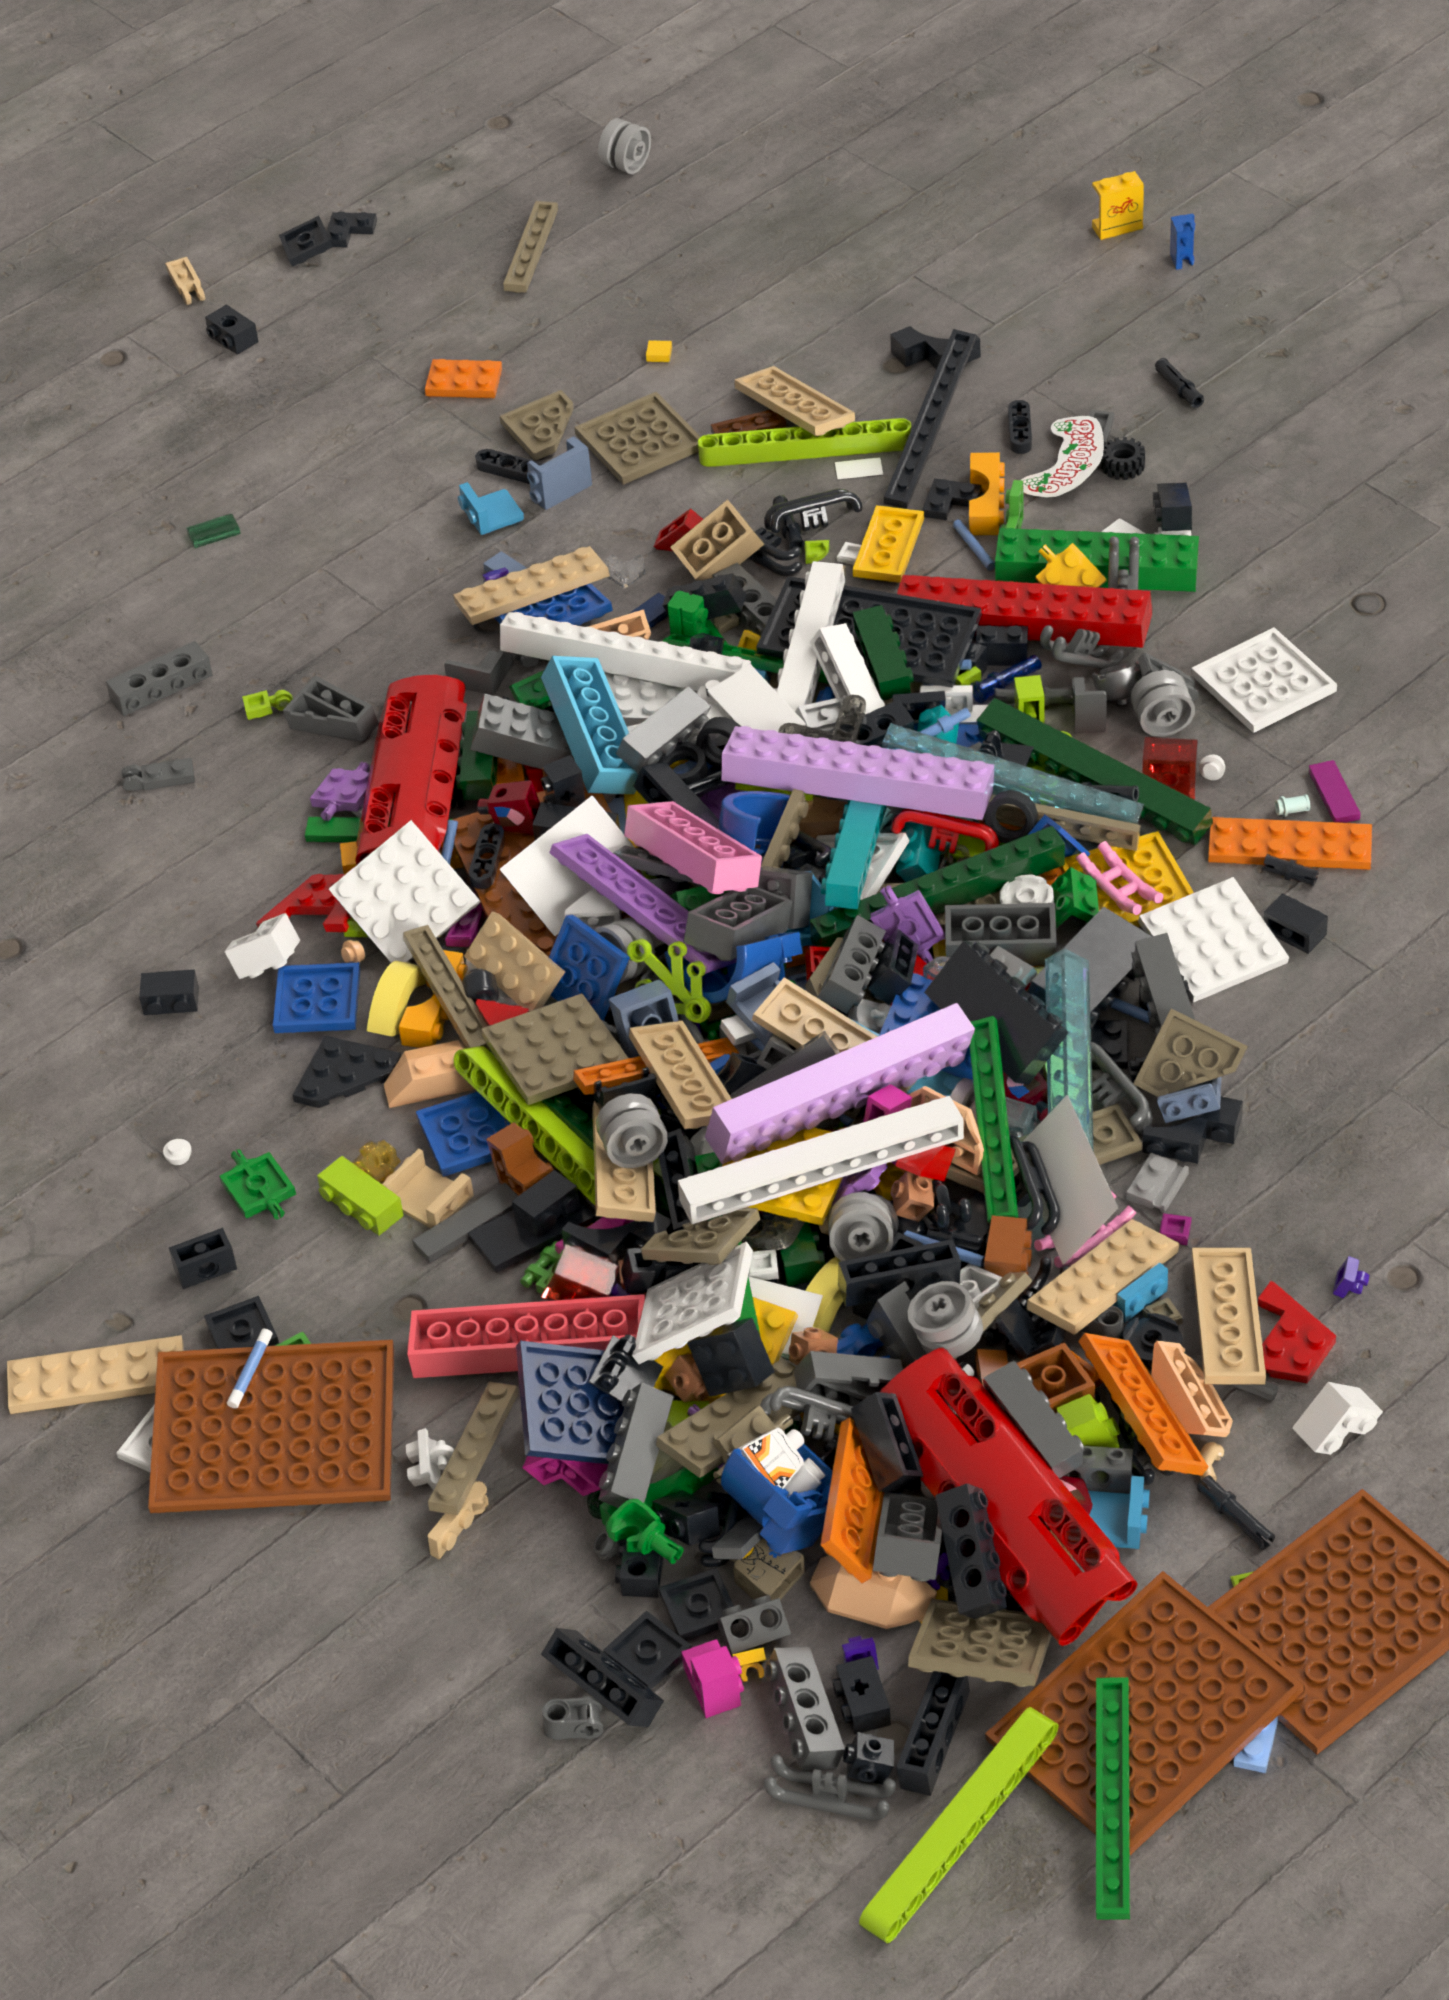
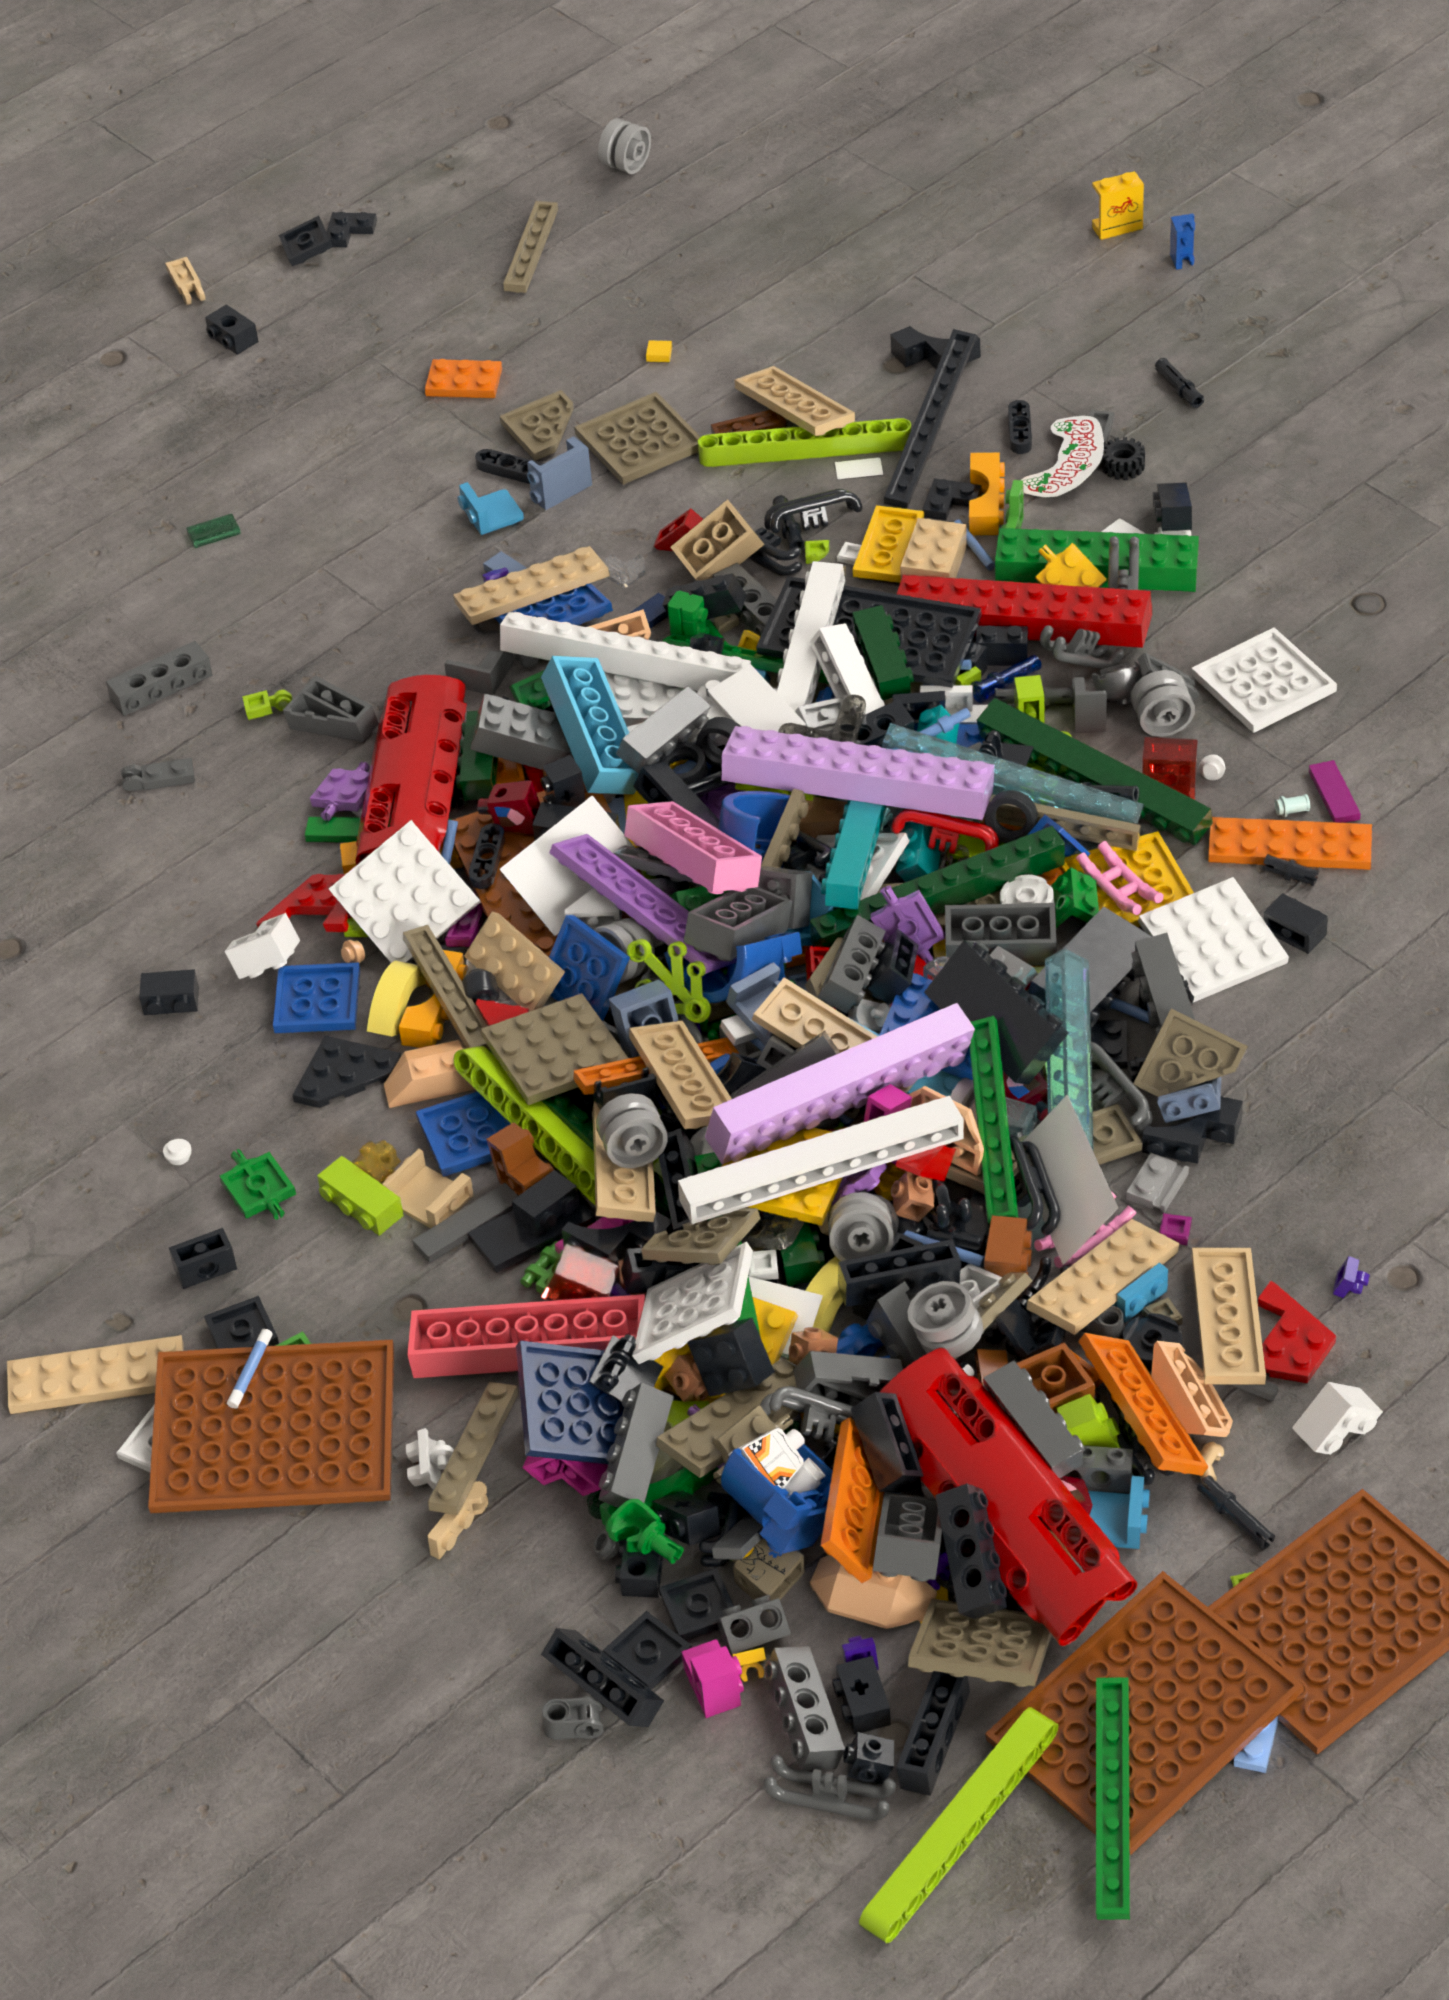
none -> tan brick [900,518,967,579]

